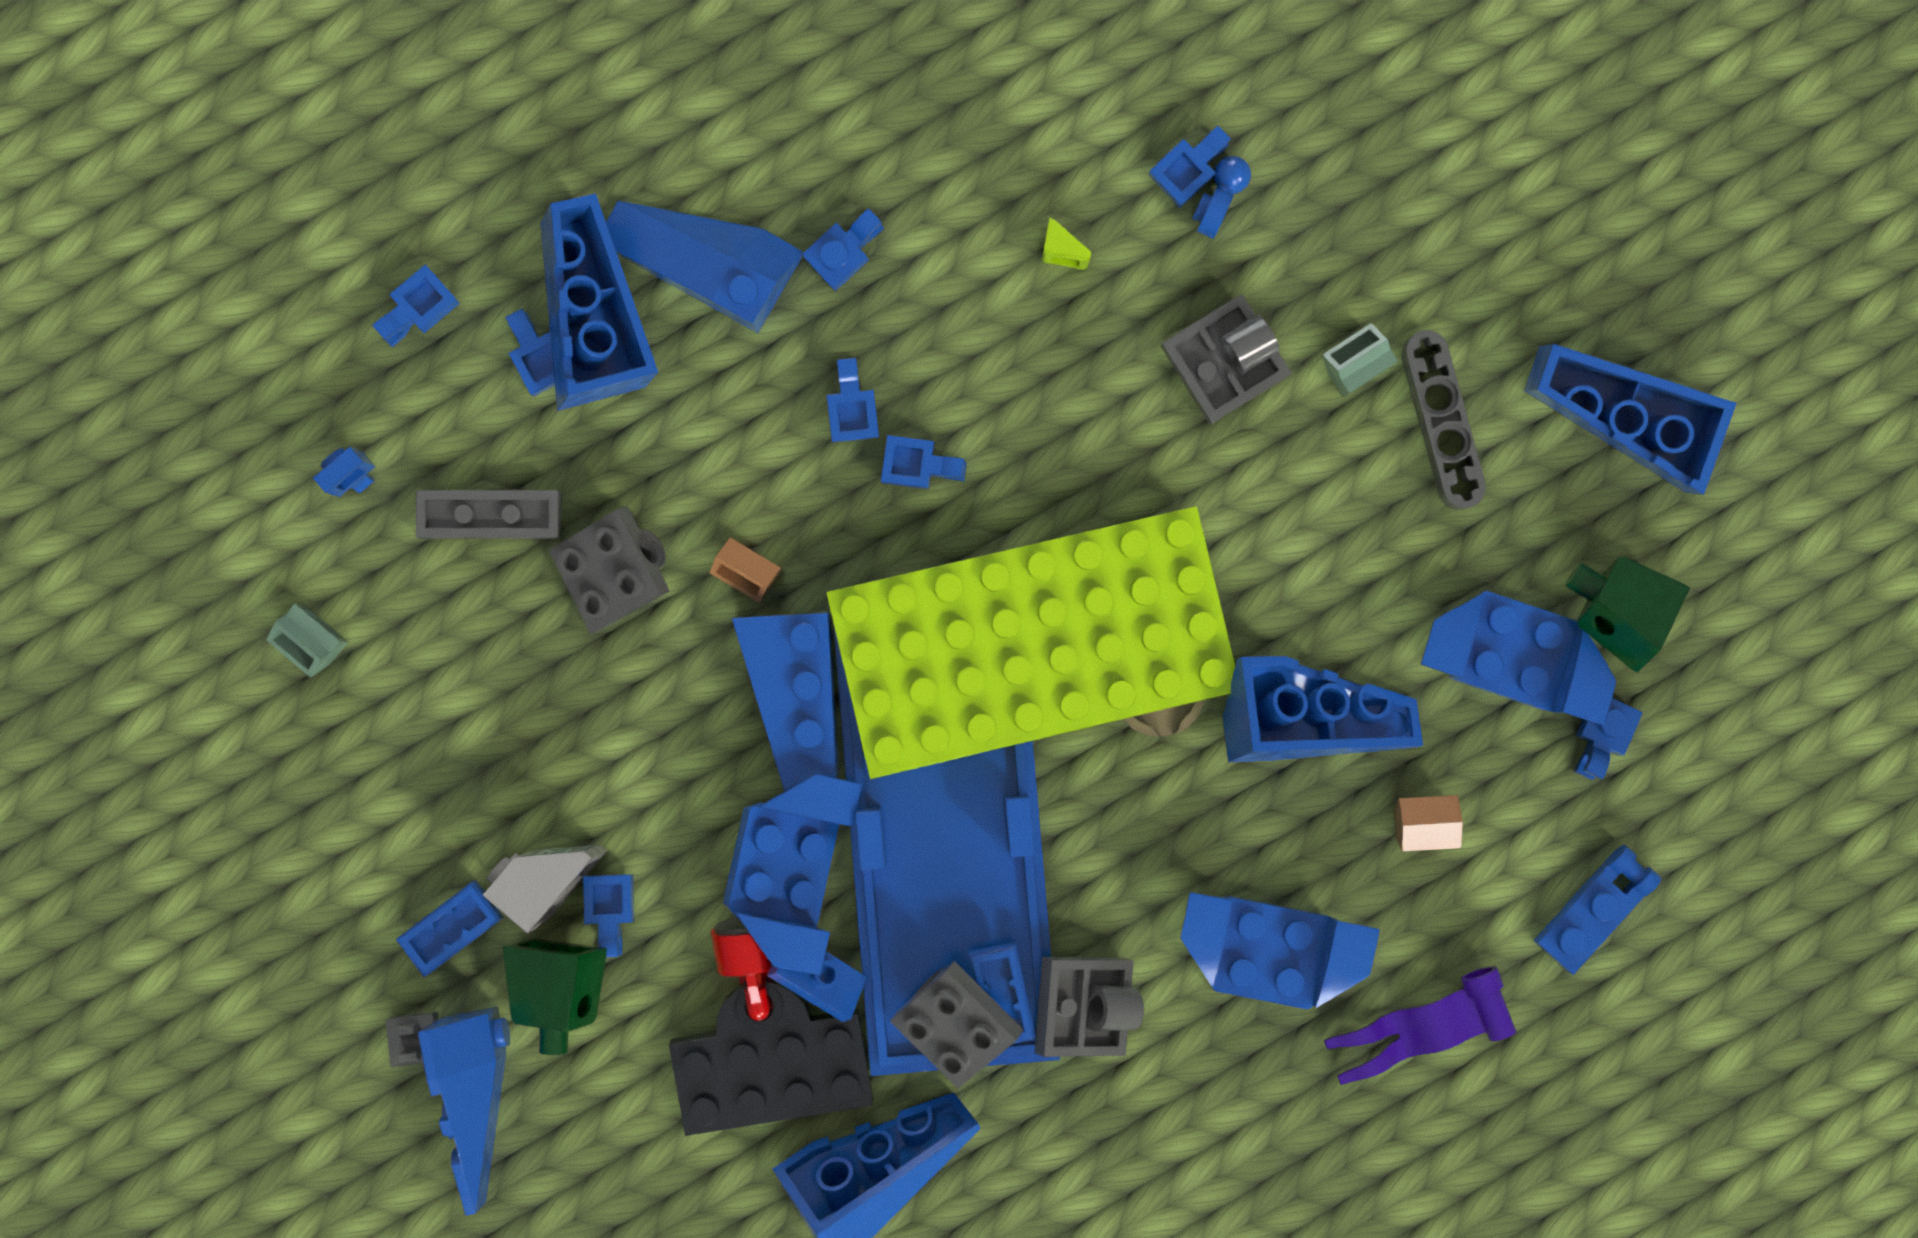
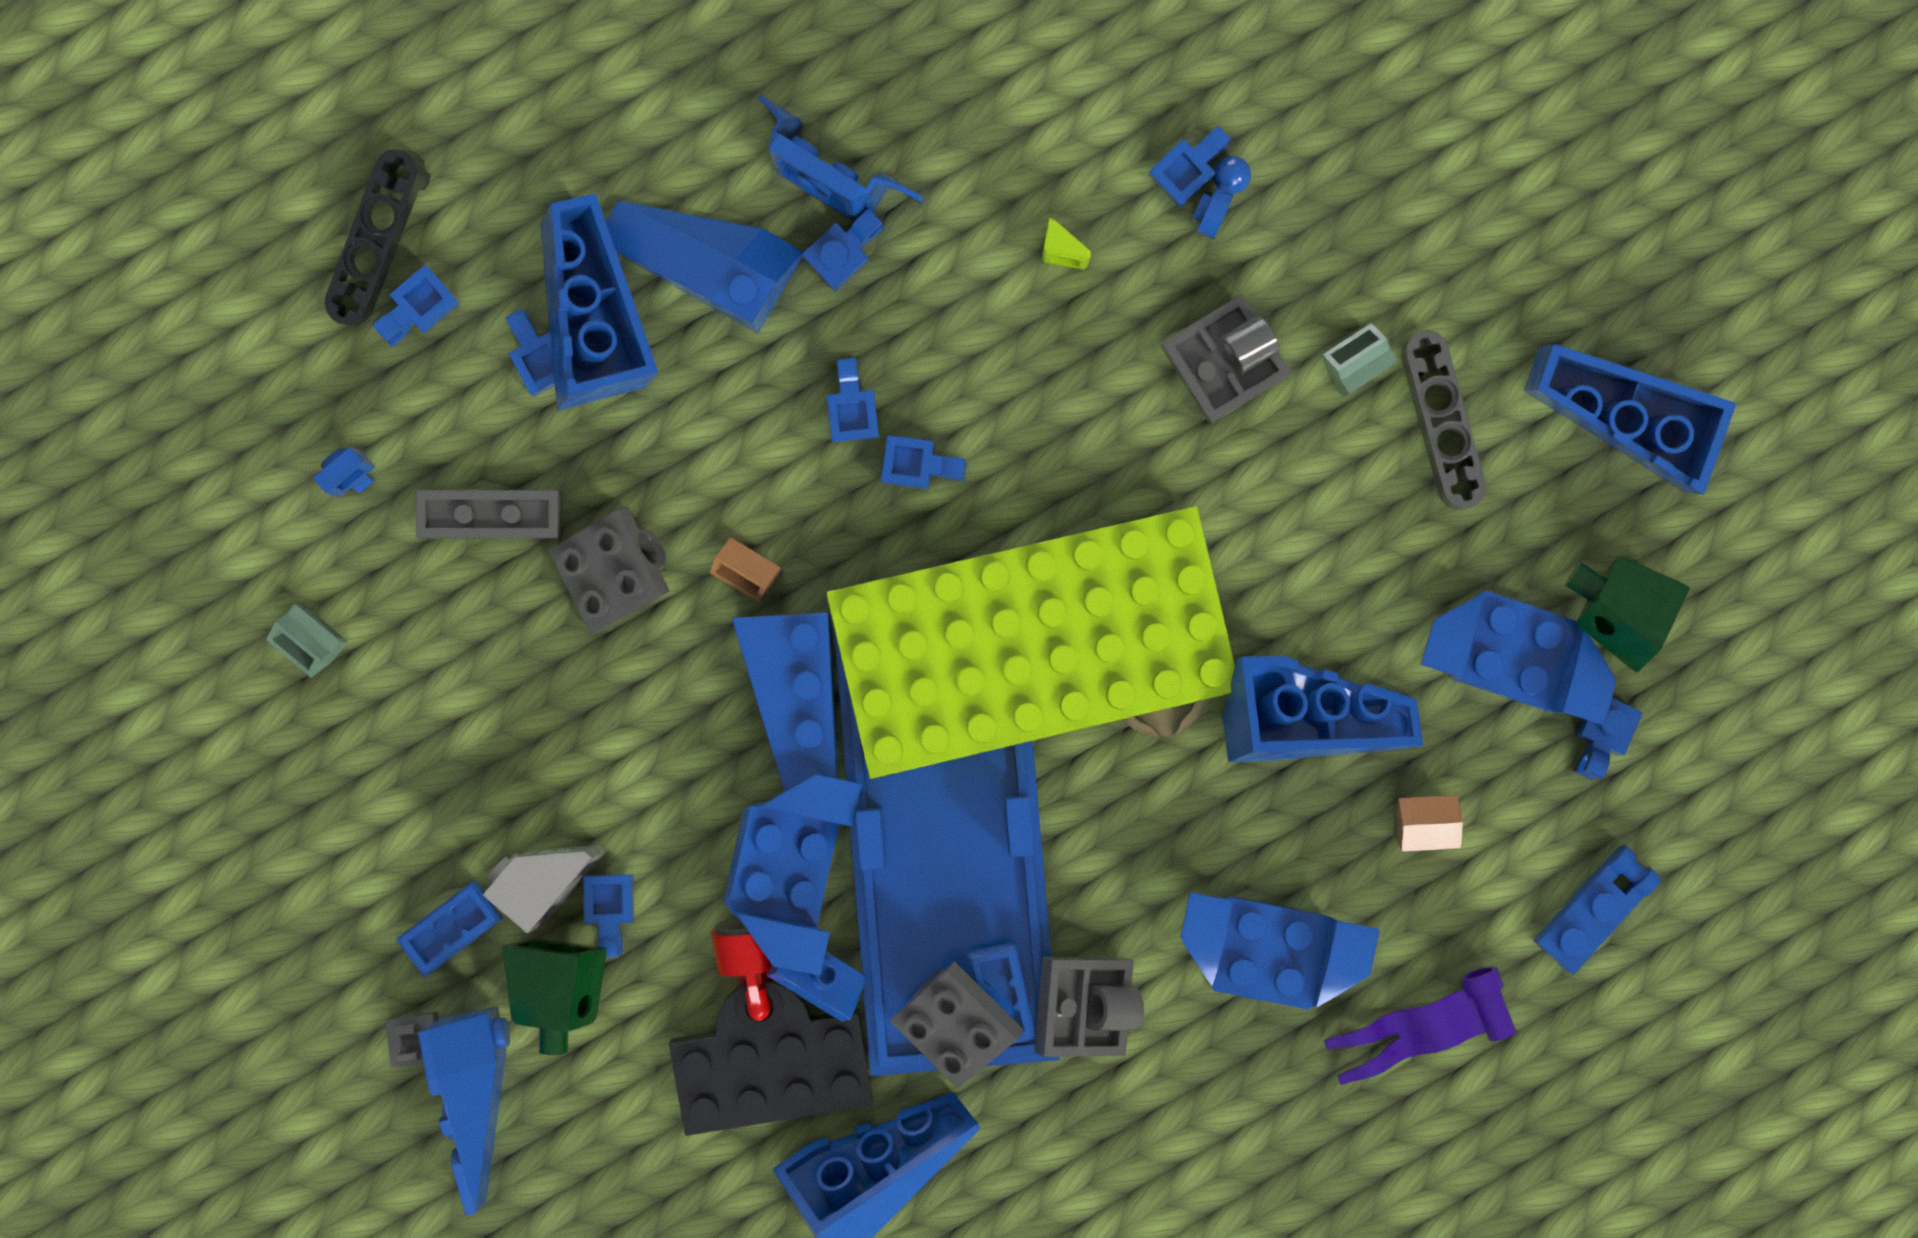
none -> black beam [325,149,431,325]
none -> blue piece [758,95,924,222]

